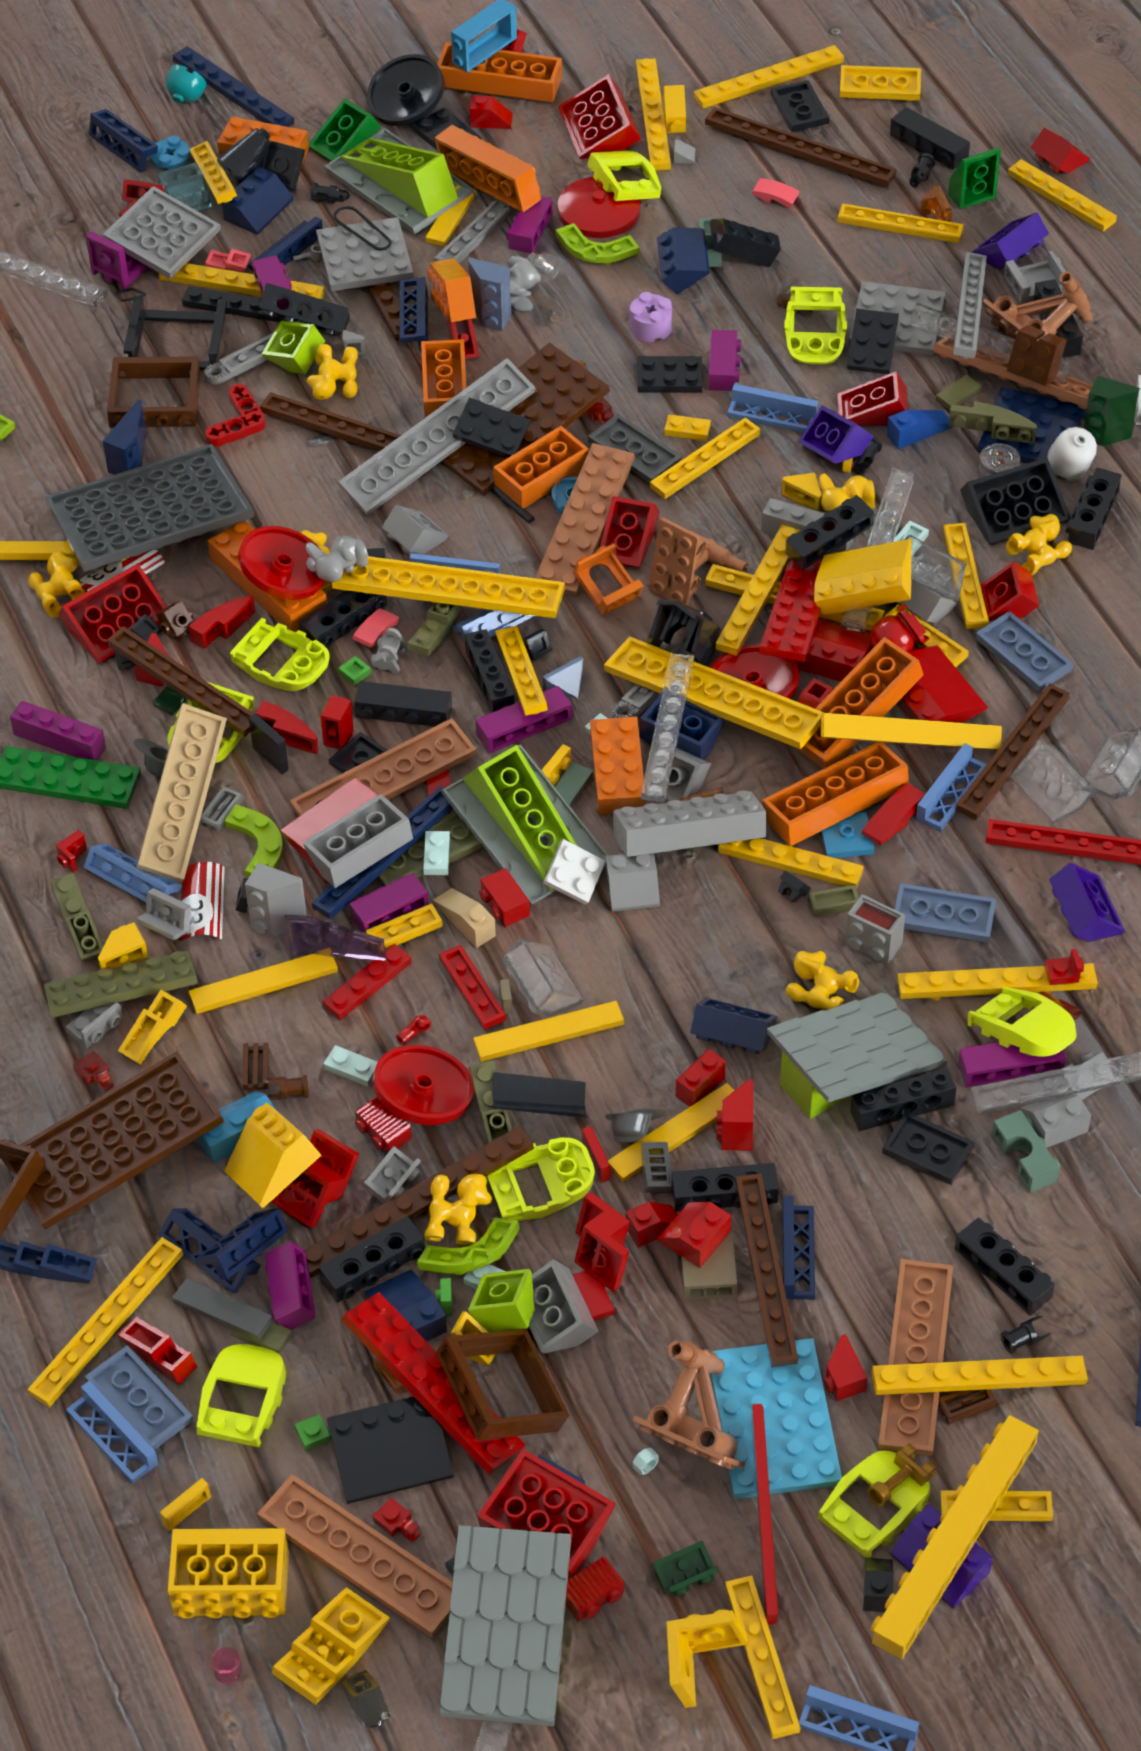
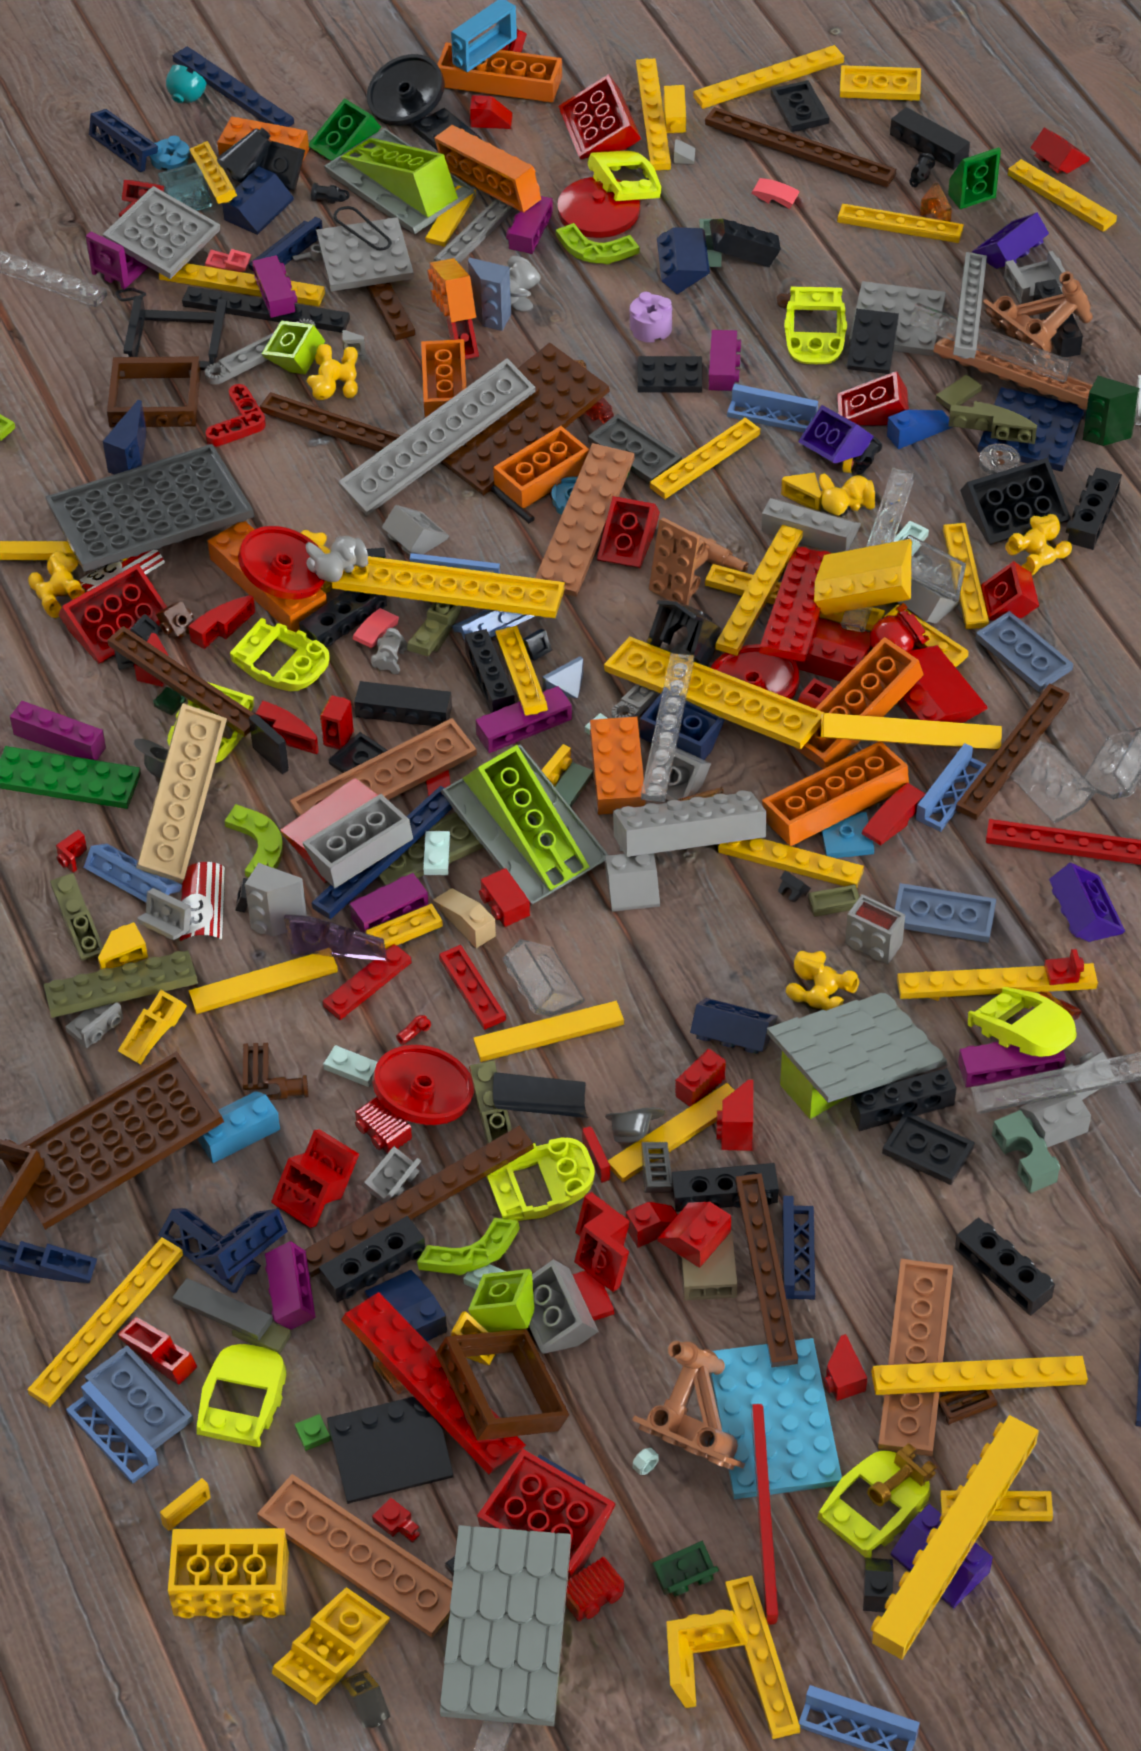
clear red plate [73,1050,113,1091] -> none
light grey tile [199,786,244,832] -> none
clear pink wheel [212,1647,242,1683] -> none
yellow slope [224,1102,321,1208] -> none
black brick [258,283,349,336] -> none
bright green plate [338,656,371,686] -> none
dark blue fence [400,277,428,352] -> none
yellow animal [424,1174,492,1246] -> none
bright green plate [435,1278,452,1315] -> none
black plate [453,397,530,458] -> none
dark tan tile [499,979,512,1014] -> none
clear piece [527,253,559,282] -> none
white plate [543,839,605,905] -> none
orange panel [573,544,644,616] -> none
yellow plate [664,414,711,441] -> none
black brick [786,495,874,570] -> none
black piece [1000,1316,1051,1354] -> none
reddish brown piece [1007,325,1067,386] -> none
white cylinder [1047,427,1097,481] -> none

